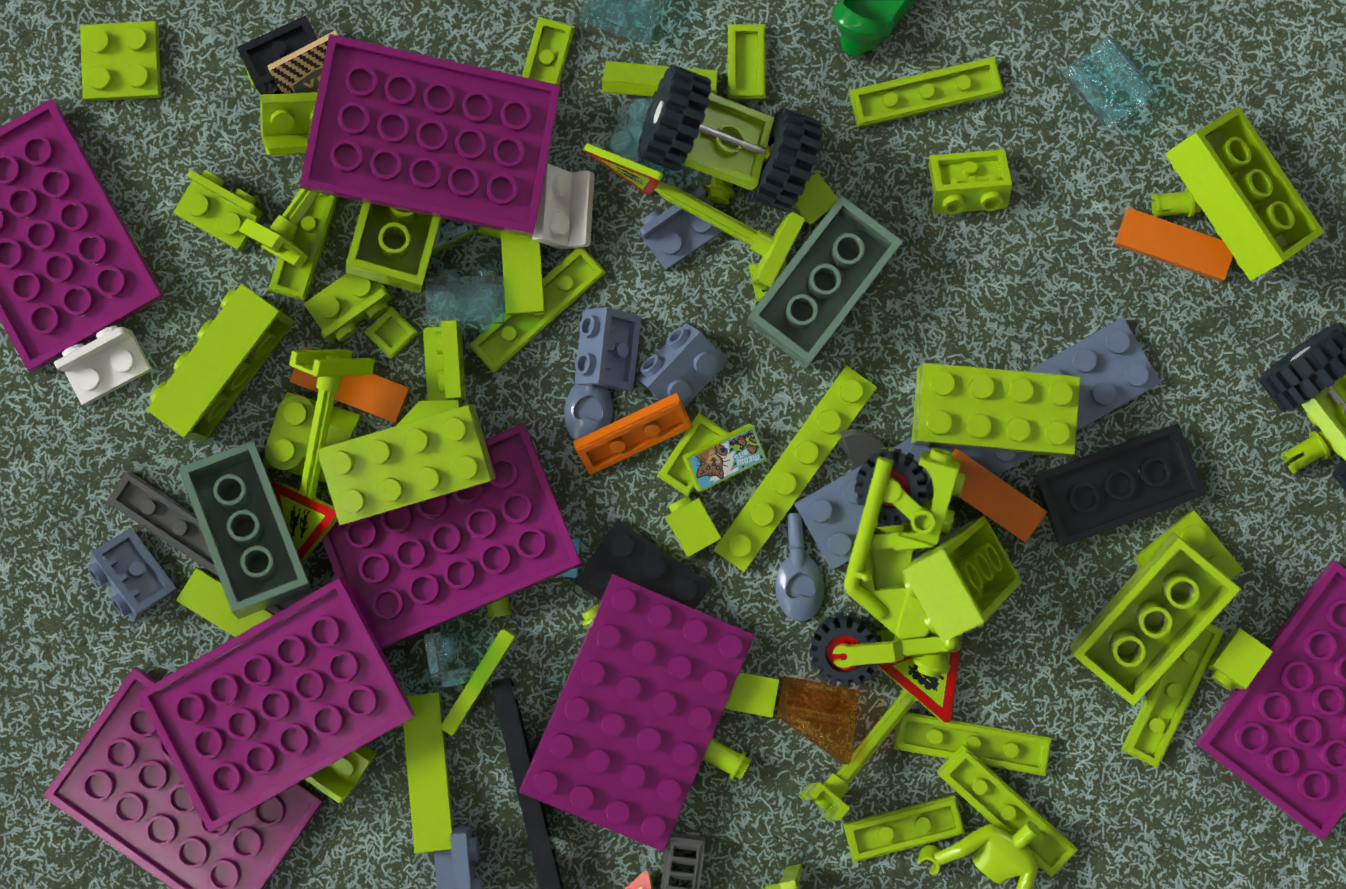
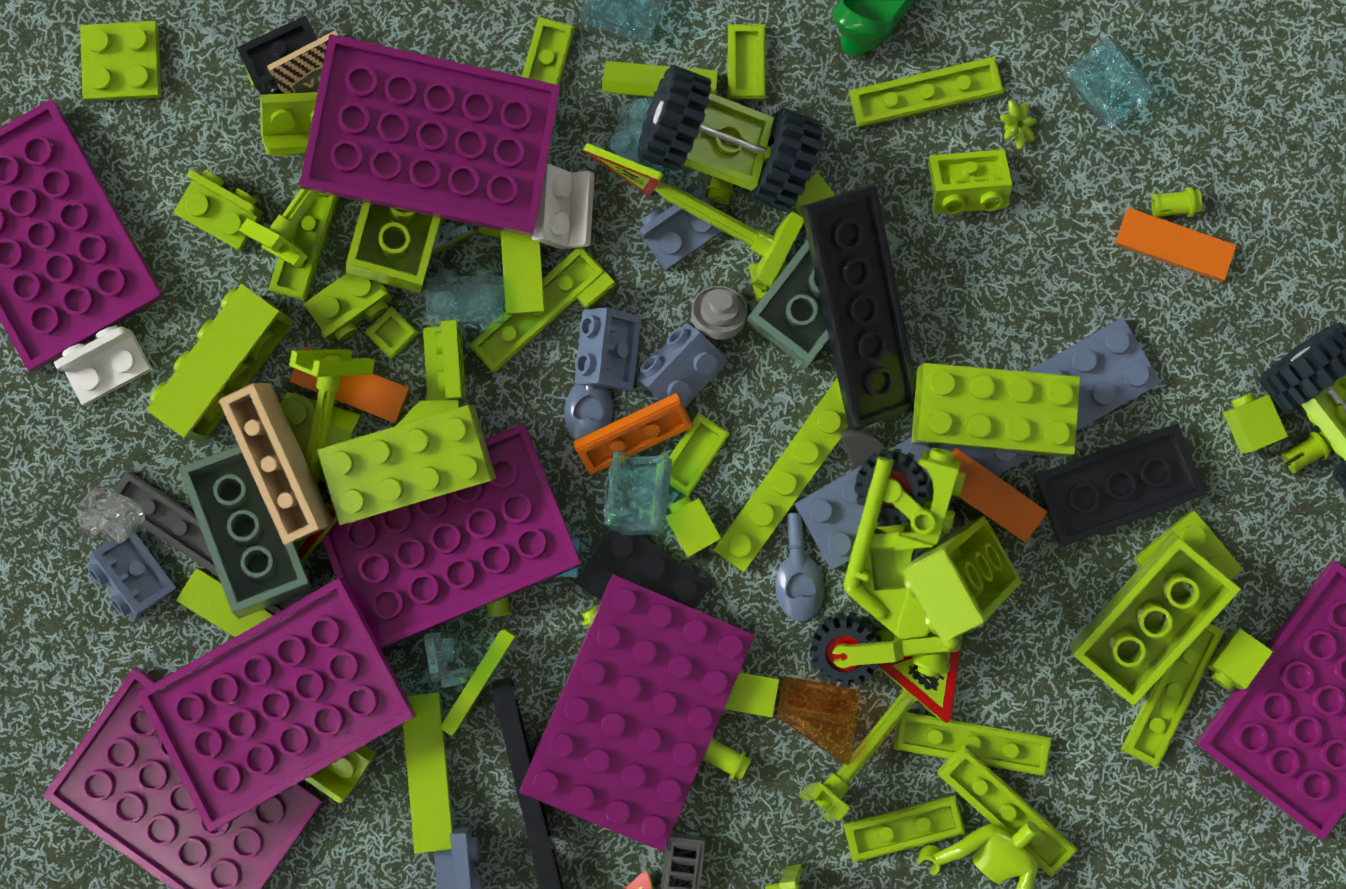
tile [682,423,766,492] -> none
lime brick [1165,106,1325,281] -> none
none -> clear leg [77,484,145,543]
none -> tan brick [219,383,335,545]
none -> lime tile [577,272,615,310]
none -> clear light blue bracket [604,451,672,535]
none -> light grey plate [691,286,748,340]
none -> black tile [801,185,916,430]
none -> lime plant [1000,100,1037,149]
none -> lime brick [1223,392,1288,454]

